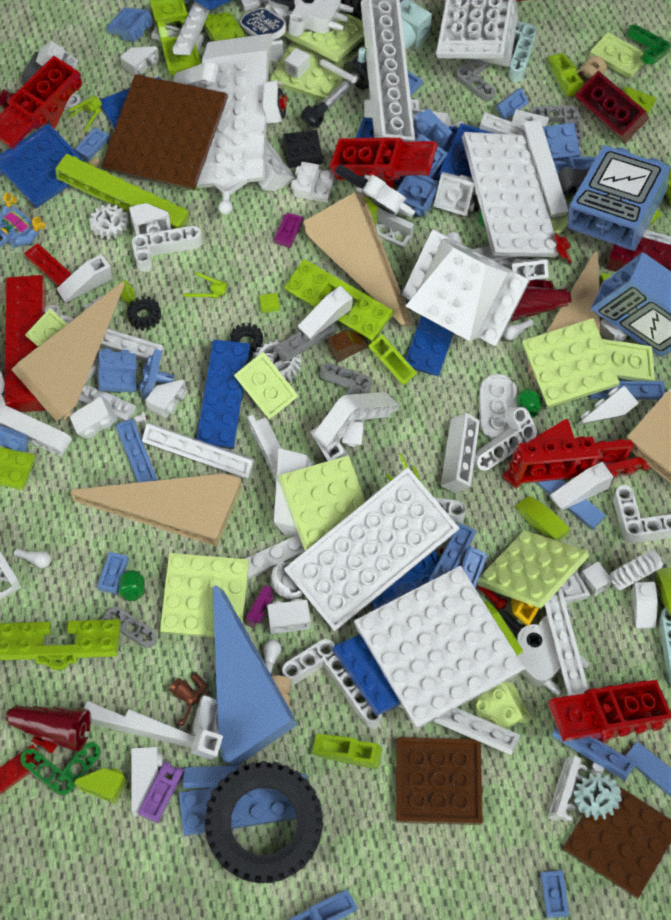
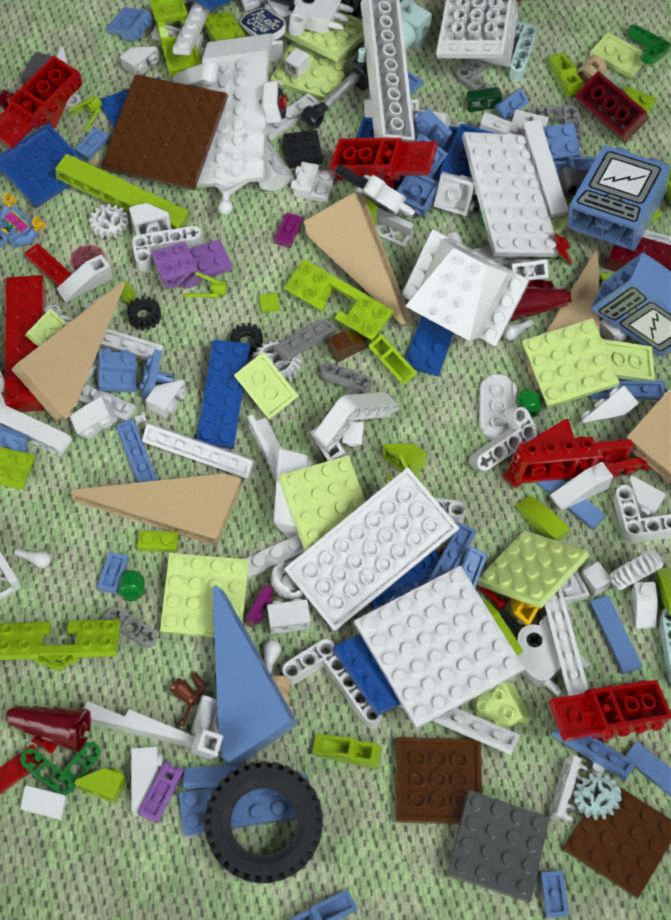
white slope [36,41,78,69] -> none
white slope [298,286,353,340] -> none
white bar [320,59,357,83] -> none
white brick [441,413,480,493] -> none
none -> white slope [20,785,68,820]
none -> clear pink dish [70,245,106,271]
none -> lime plate [137,530,179,552]
none -> medium lavender piece [151,239,233,289]
none -> white tile [266,93,320,141]
none -> lime slope [382,443,427,475]
none -> dark grey plate [447,790,550,903]
none -> dark green slope [467,87,502,112]
none -> medium blue tile [589,595,642,675]
none -> white slope [627,475,666,518]

